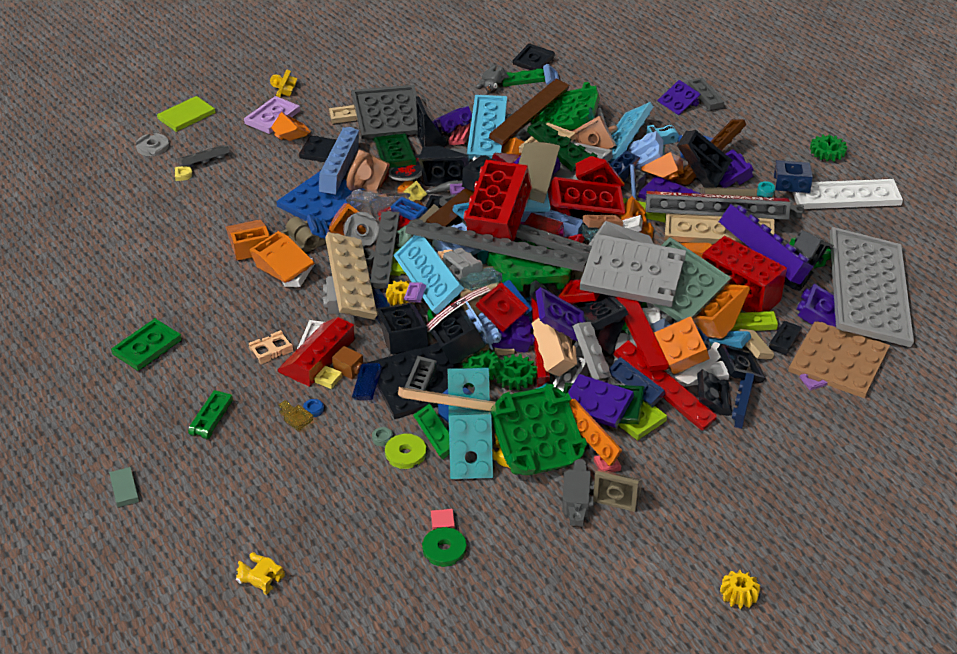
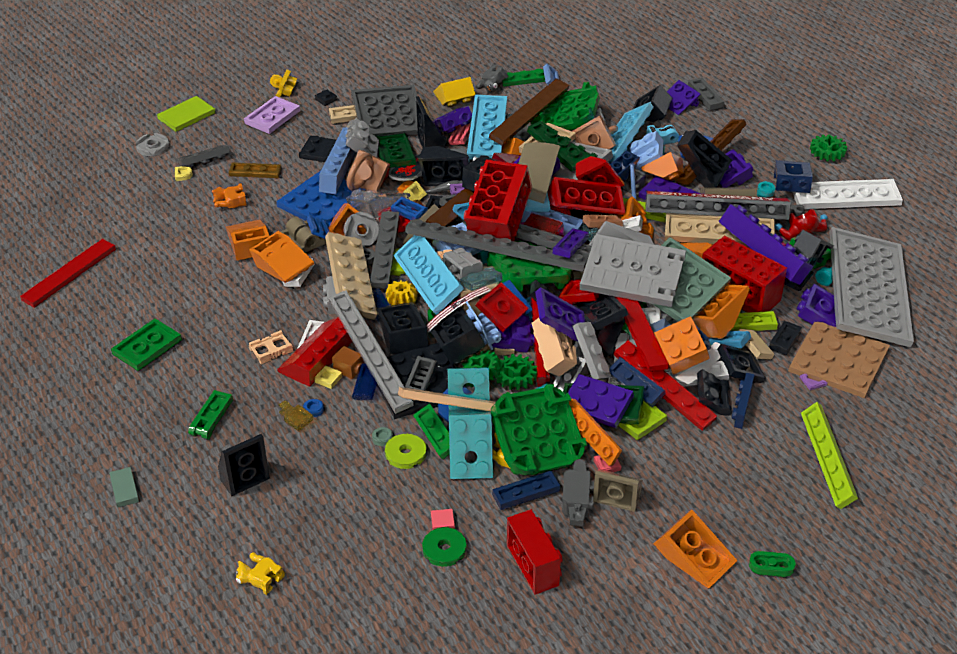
orange slope [271,112,311,141] -> none
sand green piece [396,225,411,248] -> none
medium lavender tile [404,282,427,303] -> none
black plate [513,43,555,71] -> none
yellow gear [720,570,760,610] -> none
none -> red tile [20,238,116,308]
none -> orange animal [212,183,246,208]
none -> black slope [218,434,270,496]
none -> pearl gold tile [228,162,282,179]
none -> black plate [315,89,337,106]
none -> light grey tile [329,290,414,414]
none -> light grey plate [346,118,379,157]
none -> yellow slope [433,77,476,107]
none -> dark blue plate [492,471,560,510]
none -> red brick [507,509,563,595]
none -> dark purple tile [552,228,589,258]
none -> black slope [632,85,672,122]
none -> orange slope [653,510,738,589]
none -> green plate [749,551,796,577]
none -> red piece [775,209,828,240]
none -> lime plate [801,402,858,509]
none -> teal tile [815,267,833,286]

